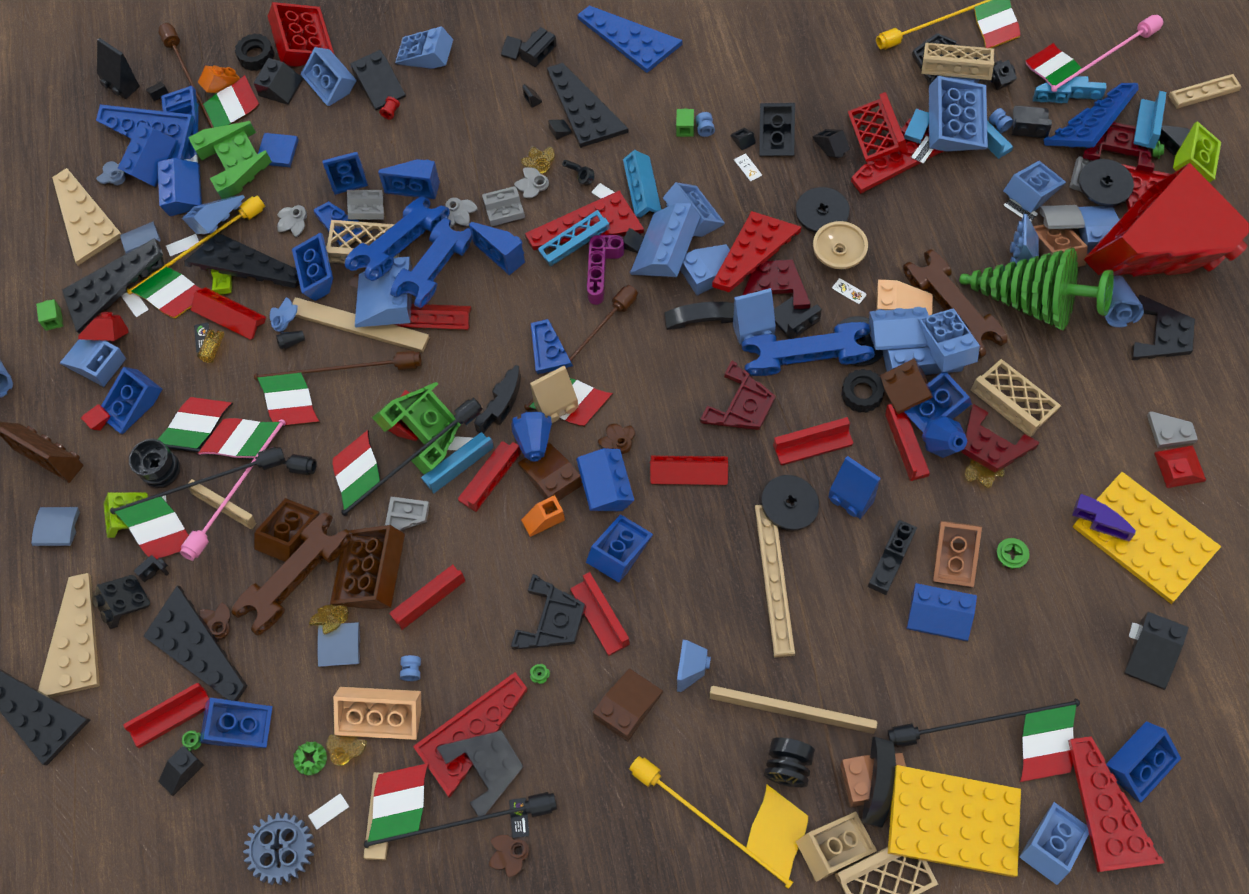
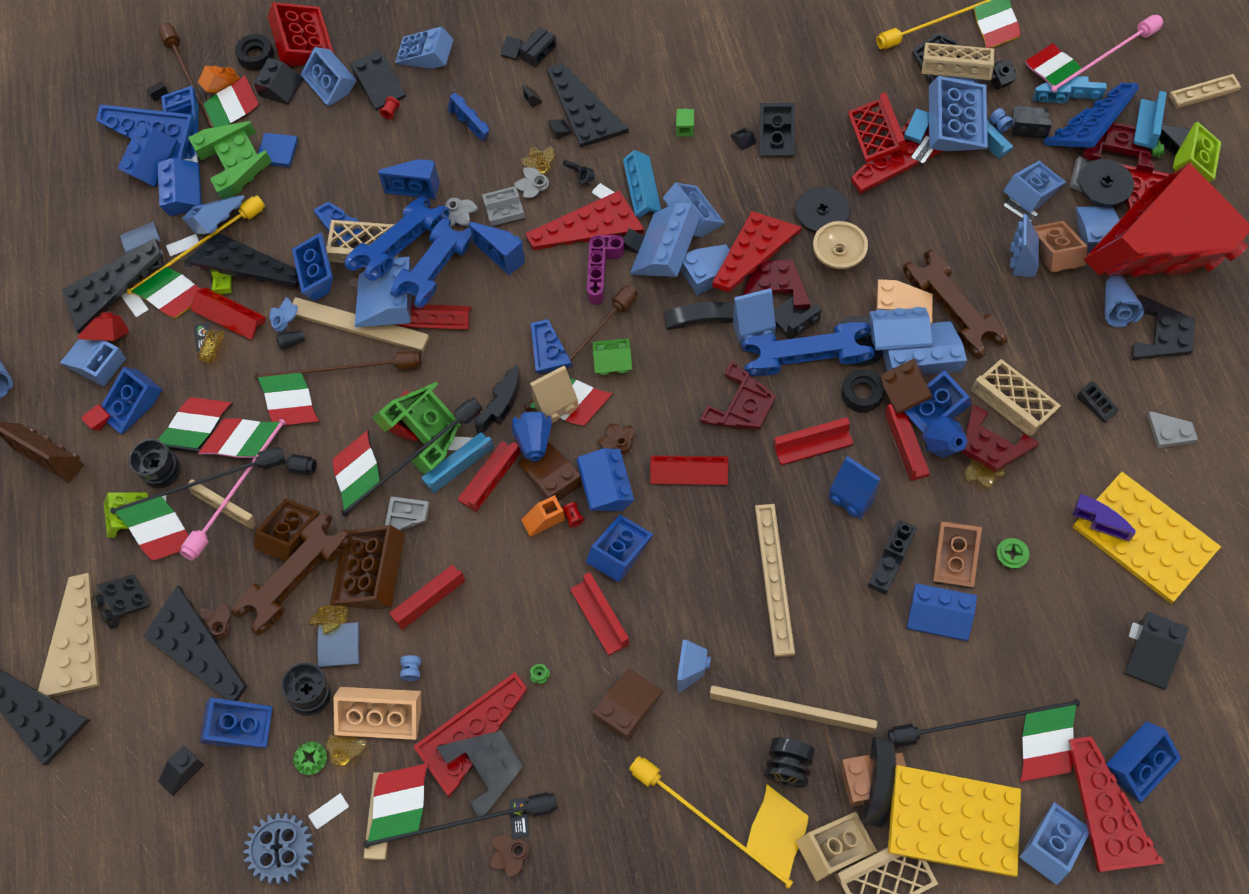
sand blue slope [31,507,80,546] -> none
bright green brick [36,299,63,331] -> none
tan wing [52,168,121,266] -> none
sand blue plate [96,161,126,185] -> none
black slope [97,38,140,99] -> none
red panel [123,683,210,748] -> none
black bracket [134,555,169,583] -> none
bright green plate [182,730,201,751] -> none
light grey plate [277,205,307,237] -> none
blue slope [322,152,368,195] -> none
light grey slope [347,190,384,220] -> none
black wing [511,574,586,650] -> none
dark azure fence [538,210,610,267] -> none
blue wing [578,5,683,73] -> none
medium blue wheel [695,112,715,137] -> none
white sticker [734,153,762,181] -> none
black piece [761,475,819,531] -> none
black slope [812,129,850,158] -> none
white sticker [832,279,867,304] -> none
medium blue slope [919,308,980,372] -> none
bright green plant [959,248,1114,330] -> none
light grey slope [1040,205,1085,229] -> none
red slope [1154,445,1206,488] -> none
none -> black wheel [281,663,331,716]
none -> blue wing [448,93,490,141]
none -> red bush [562,502,585,528]
none -> bright green slope [592,338,632,375]
none -> black slope [1076,381,1119,423]

